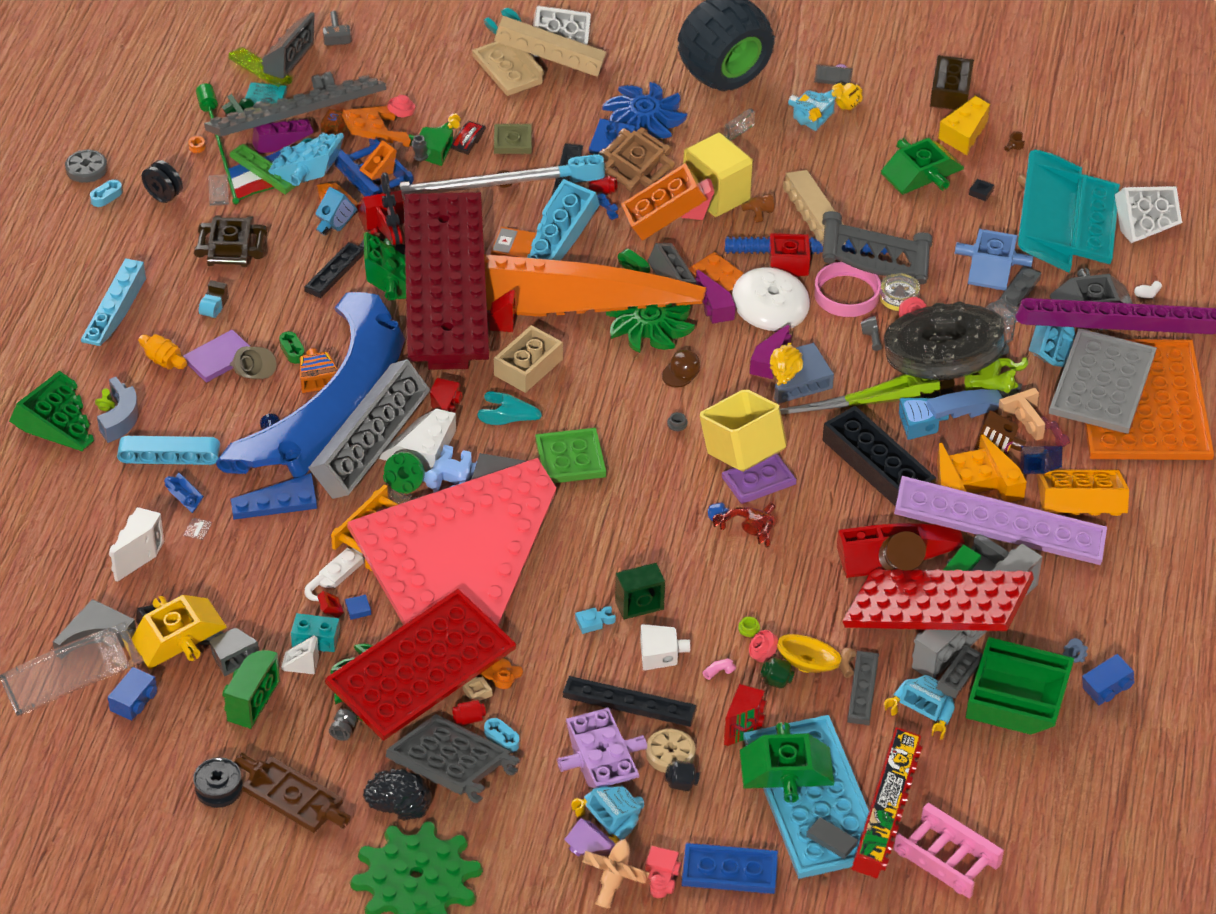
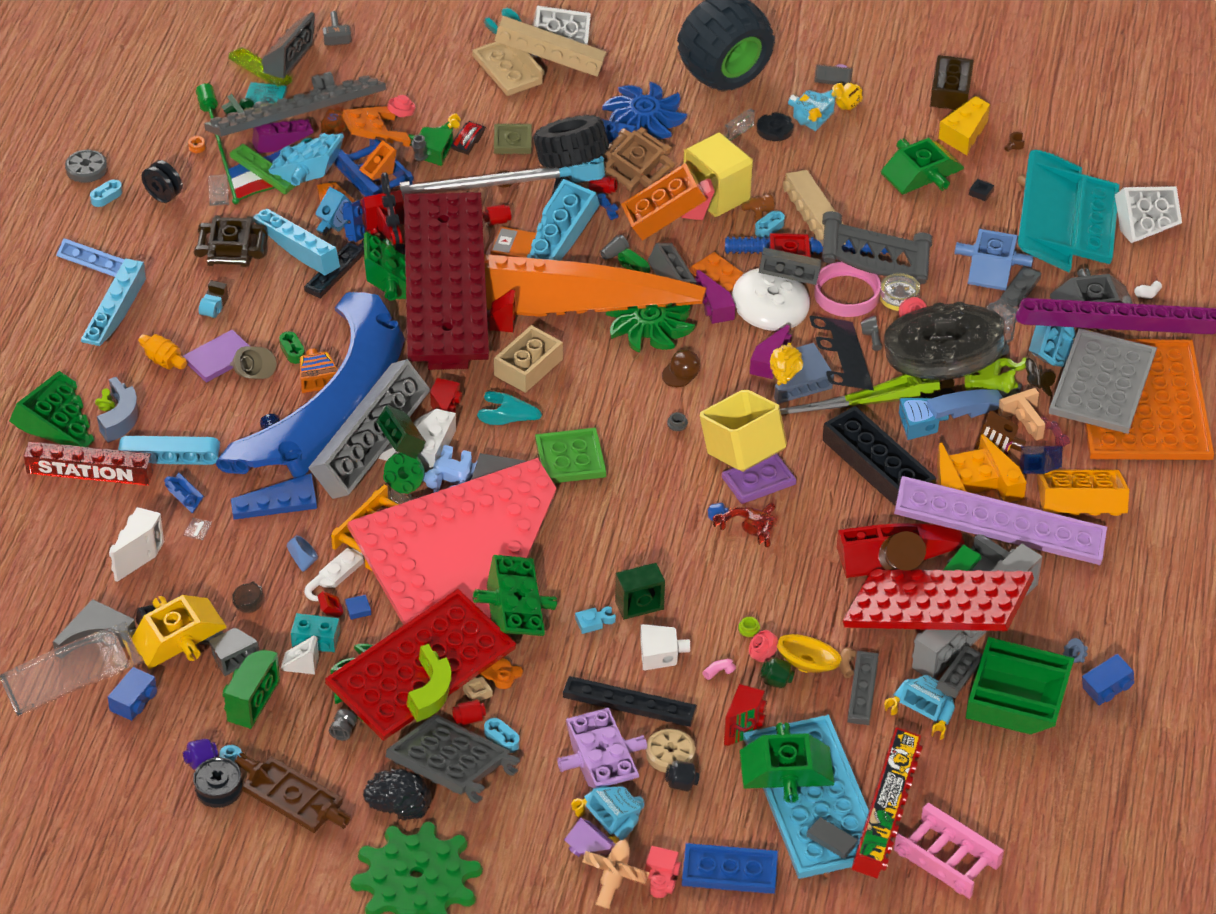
none -> clear red brick [24,441,153,486]
none -> light blue slope [56,238,124,277]
none -> dark purple head [183,738,218,770]
none -> medium azure plate [219,745,242,762]
none -> clear smoke hair [232,581,265,613]
none -> medium azure slope [254,209,340,275]
none -> medium blue piece [287,535,318,572]
none -> blue hinge [342,200,365,242]
none -> dark green brick [376,405,426,459]
none -> lime arch [407,644,451,722]
none -> green slope [473,555,557,636]
none -> red brick [482,204,512,226]
none -> black tyre [533,115,609,169]
none -> dark grey cone [600,235,630,261]
none -> medium azure beam [755,211,785,238]
none -> black tile [756,113,793,142]
none -> dark grey brick [758,247,821,285]
none -> black piece [809,316,874,391]
none -> dark brown piece [1025,358,1056,397]

